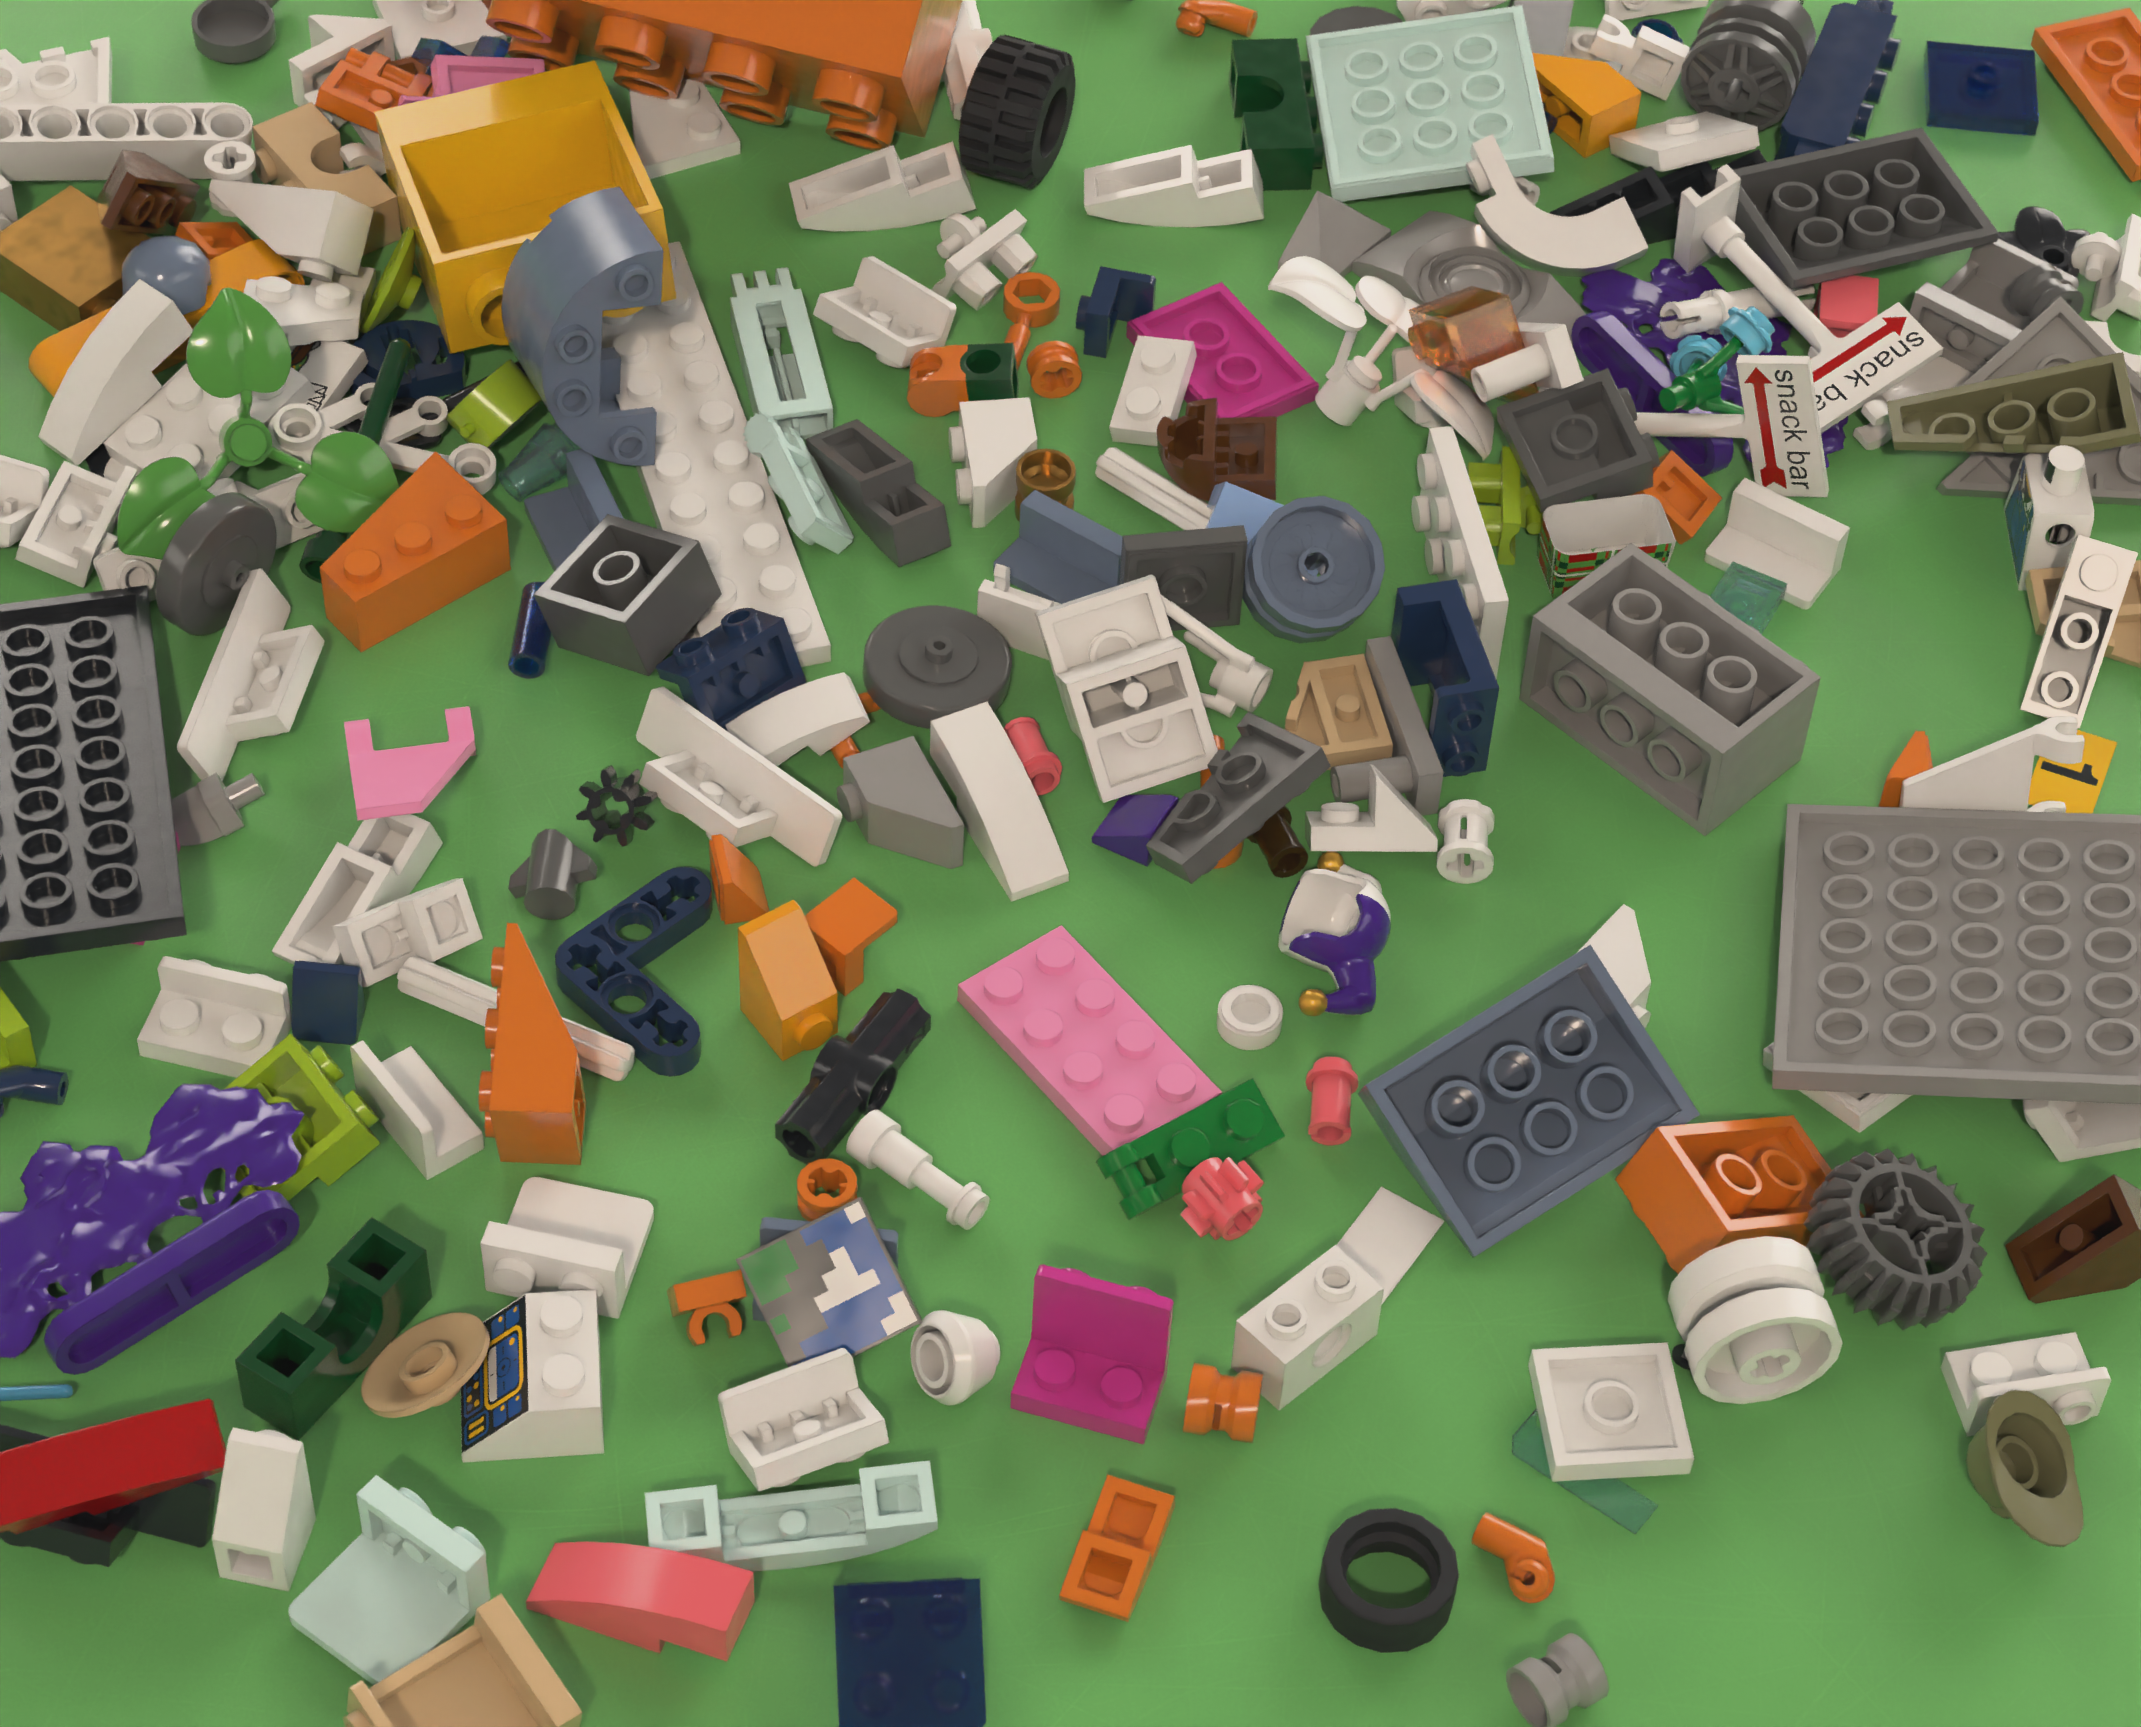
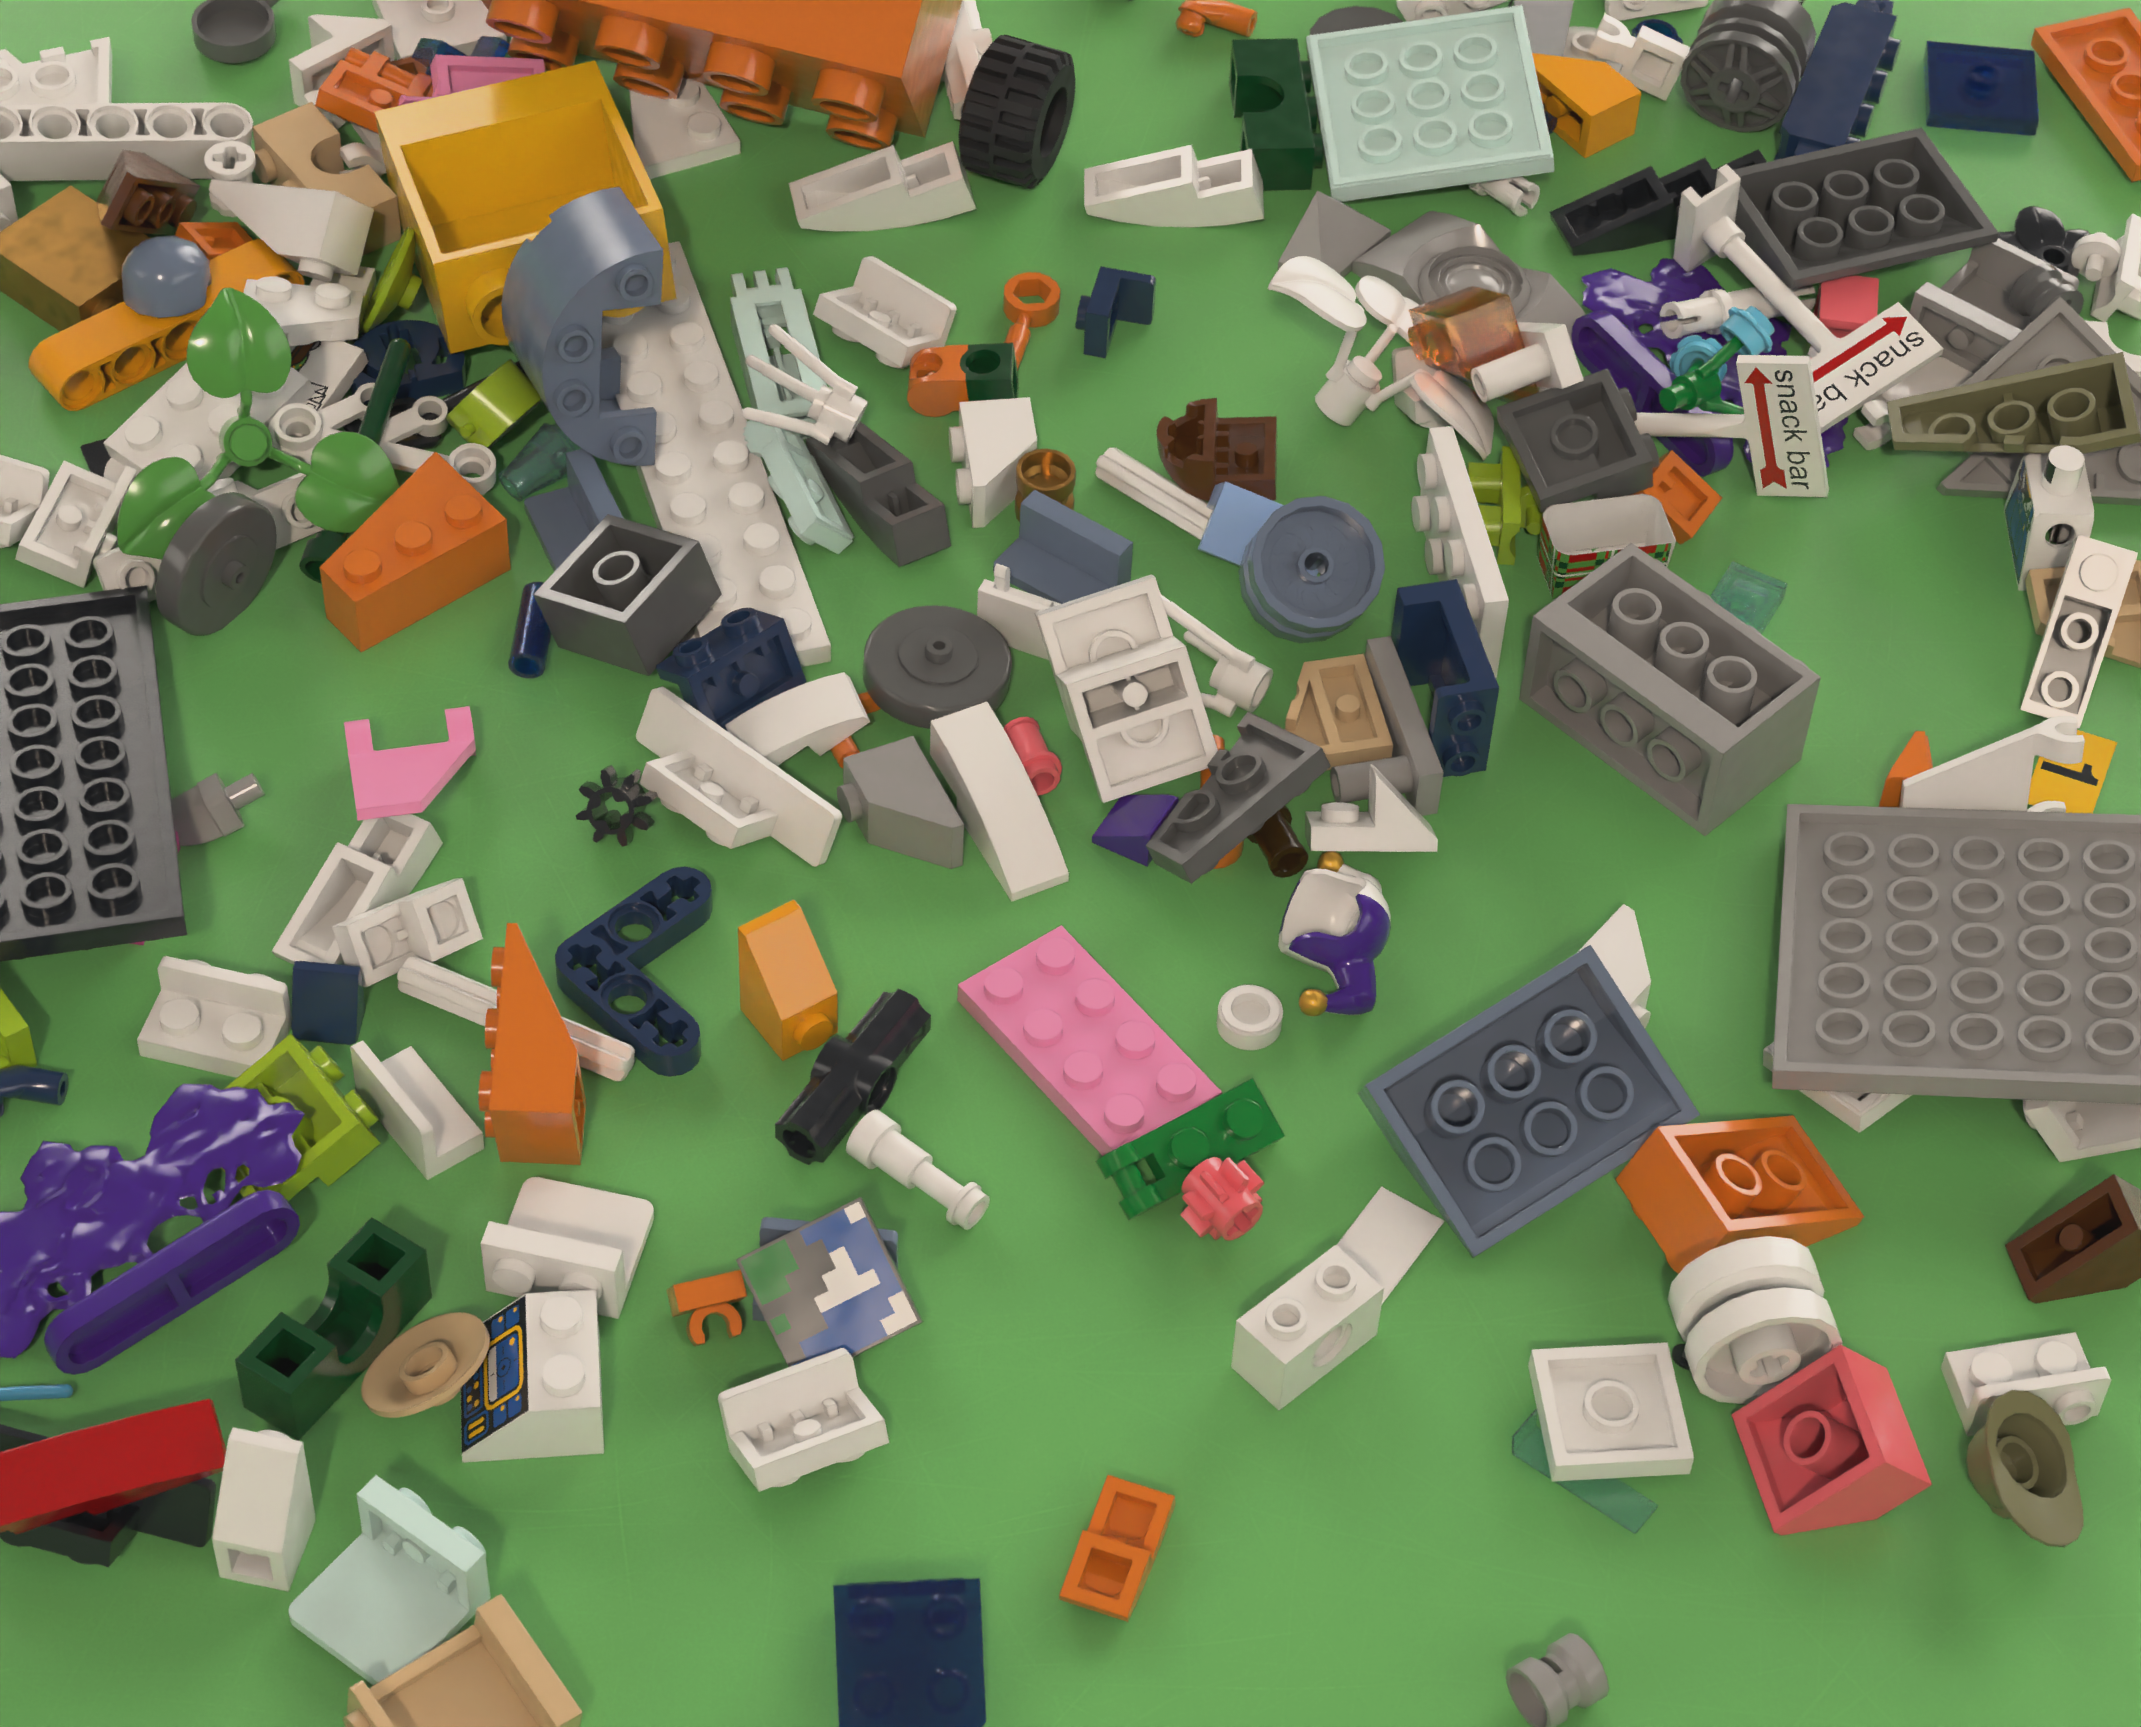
white slope [38,279,193,466] -> none
white bracket [177,568,325,781] -> none
dark grey piece [508,829,597,920] -> none
coral slope [526,1542,755,1662] -> none
light aqua slope [645,1461,938,1571] -> none
orange slope [709,834,769,925] -> none
orange bush [797,1158,857,1221] -> none
orange panel [804,877,898,996] -> none
white cone [910,1310,1000,1406] -> none
white hips [932,209,1038,311] -> none
dark pink bracket [1010,1264,1174,1445] -> none
orange bush [1026,341,1082,399] -> none
white plate [1109,335,1197,446] -> none
dark grey tile [1119,525,1247,631] -> none
dark pink tile [1126,282,1319,418] -> none
orange wheel [1183,1363,1263,1443] -> none
coral pin [1306,1057,1358,1146] -> none
black tyre [1319,1508,1459,1653] -> none
white bush [1436,799,1495,884] -> none
white arch [1466,134,1649,277] -> none
orange arm [1471,1512,1555,1603] -> none
white plate [1609,111,1760,172] -> none
white panel [1704,478,1850,610] -> none
dark grey gear [1803,1148,1988,1330] -> none
none -> white plant [742,324,868,445]
none -> coral slope [1731,1344,1932,1536]

